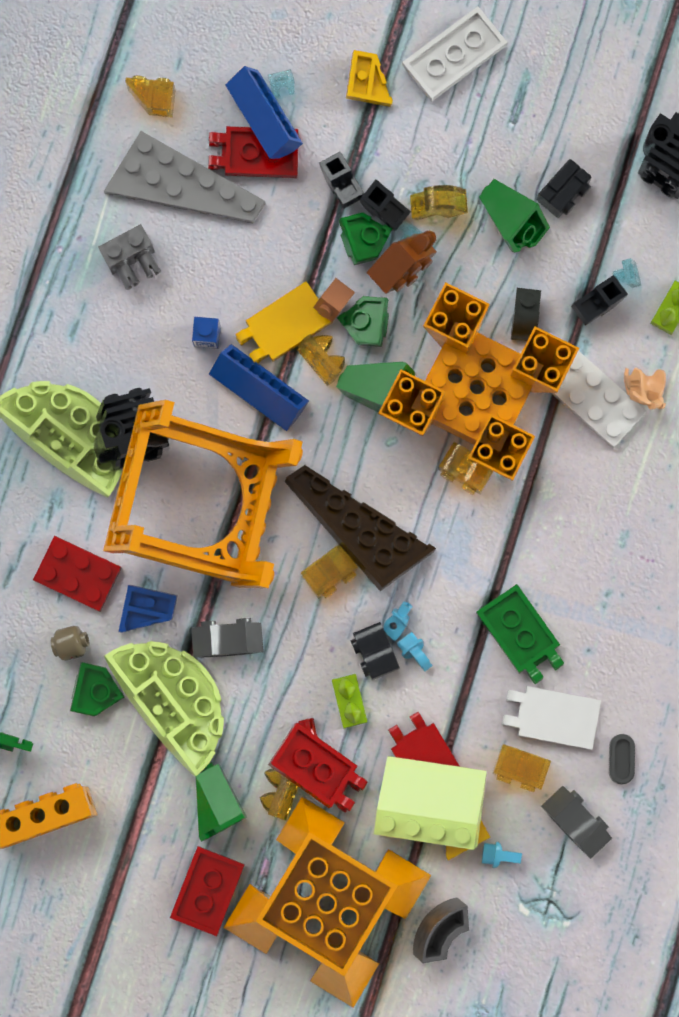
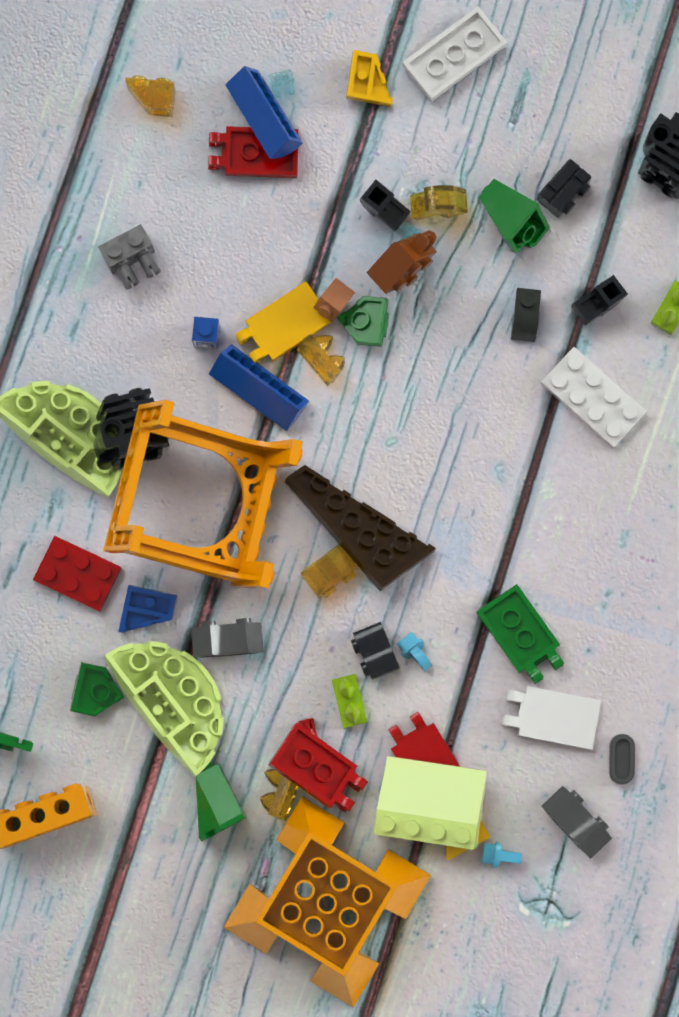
dark tan head [51,626,90,661] -> none
light grey wing [104,131,265,224] -> none
red plate [170,846,245,936] -> none
brick [319,152,364,209] -> none
green slope [336,361,415,412] -> none
green plate [339,212,392,265] -> none
light orange slope [378,282,579,481] -> none
medium azure piece [384,601,413,641] -> none
flat silver brick [413,898,469,963] -> none
clear yellow brick [438,442,494,495] -> none
clear yellow brick [492,744,551,793] -> none
clear light blue tile [613,258,641,288] -> none
light nougat helmet [624,368,666,409] -> none

